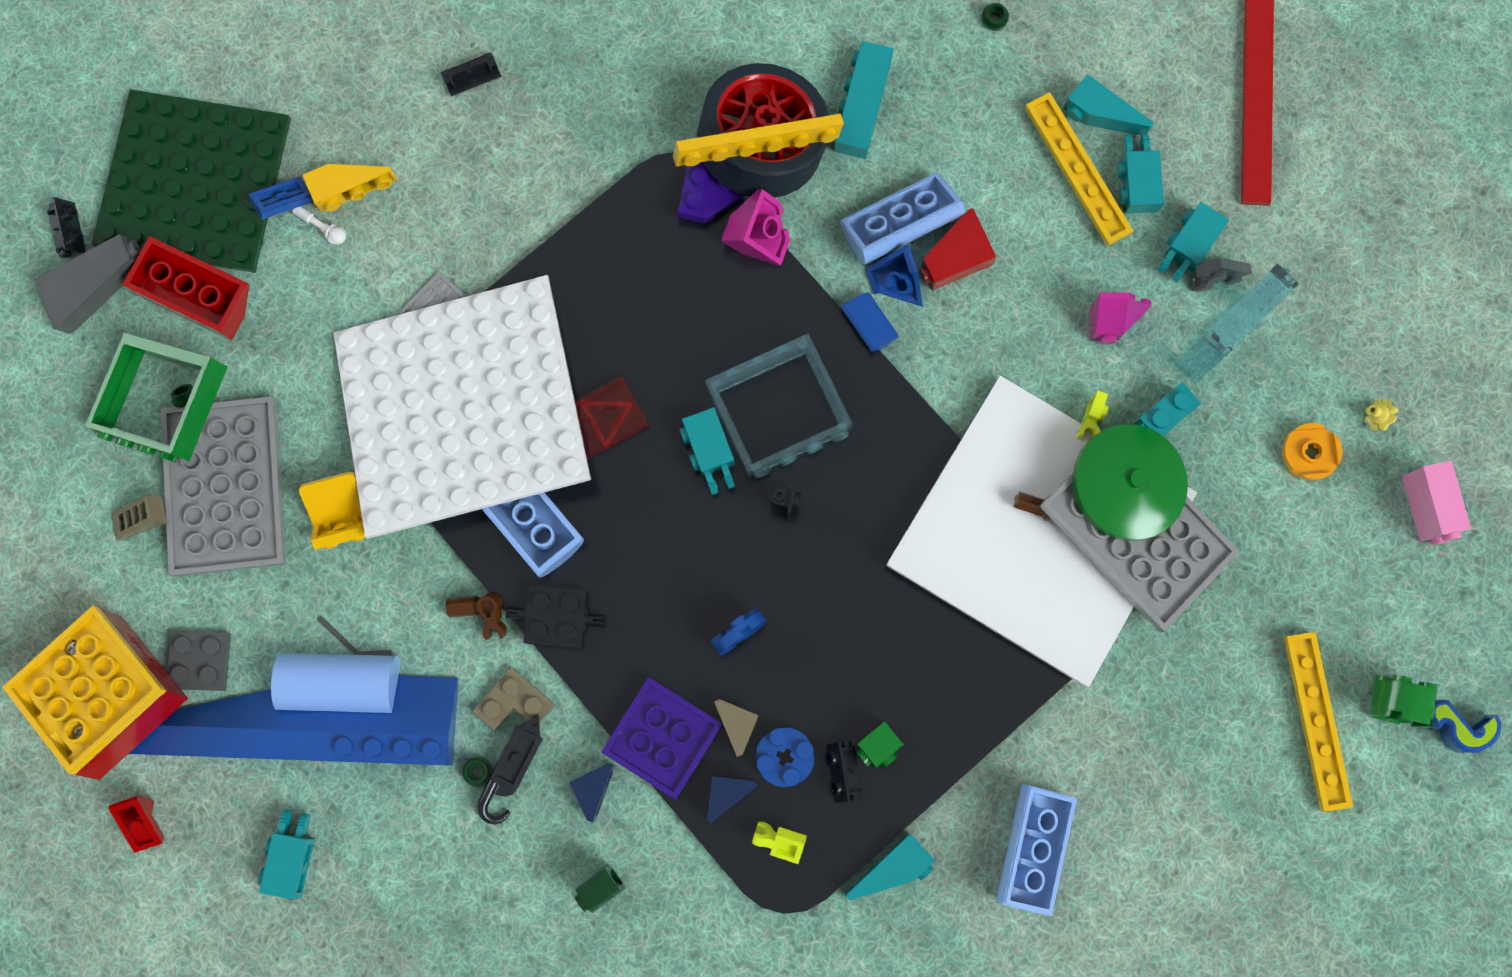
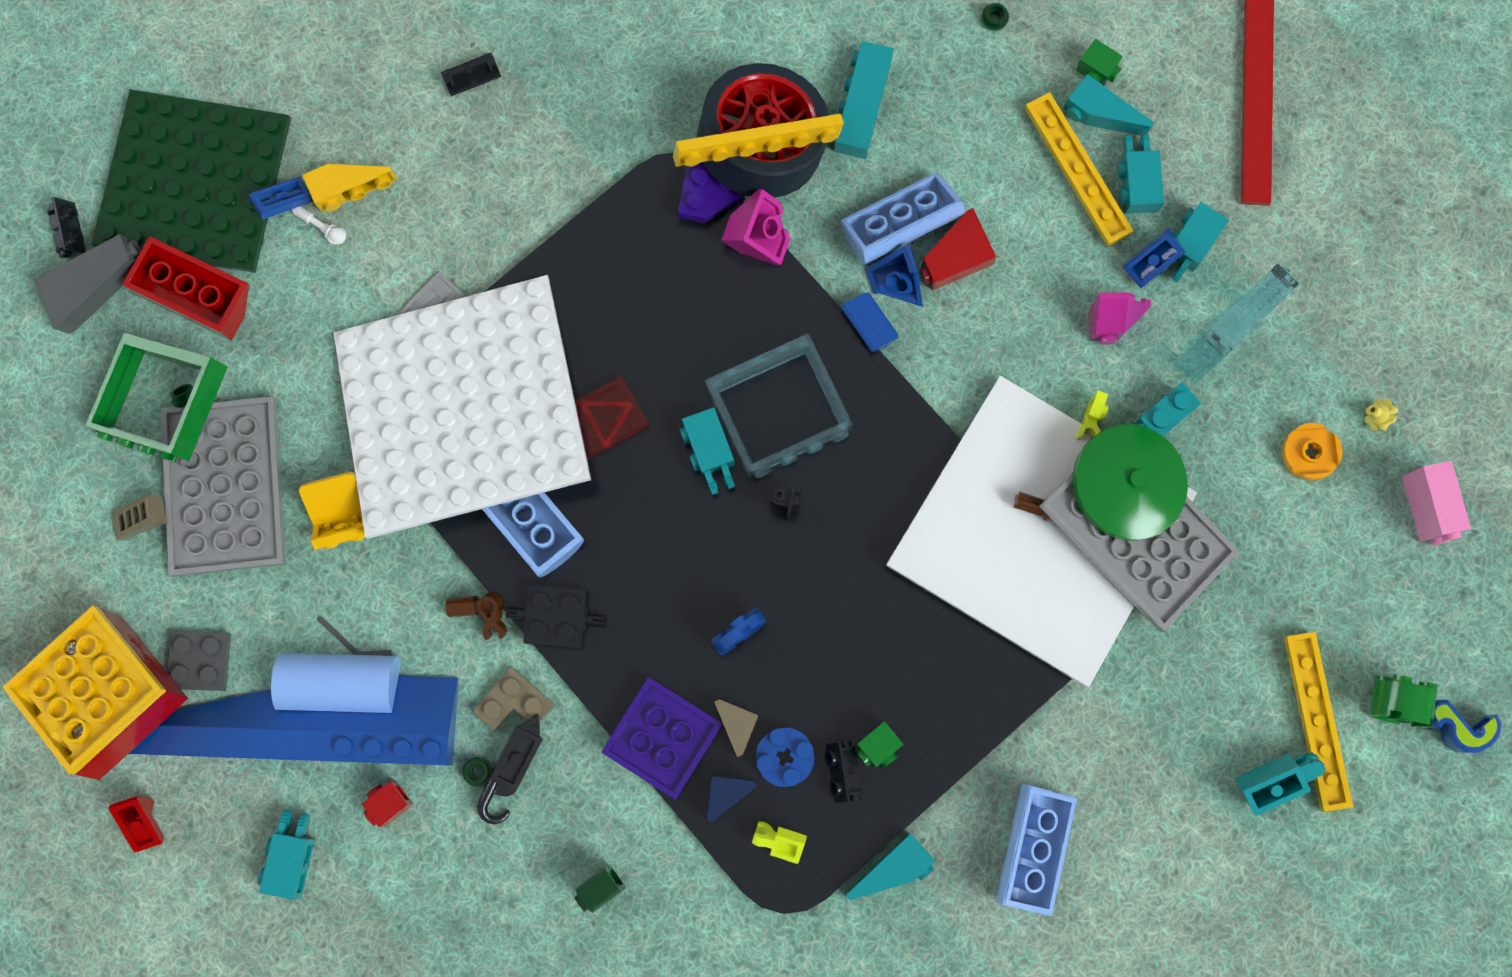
dark blue slope [569,764,615,823] -> none
dark grey hinge [1190,258,1252,292] -> none
none -> red brick [362,781,413,827]
none -> green brick [1076,38,1123,86]
none -> blue slope [1123,228,1186,288]
none -> teal hinge [1235,752,1326,816]

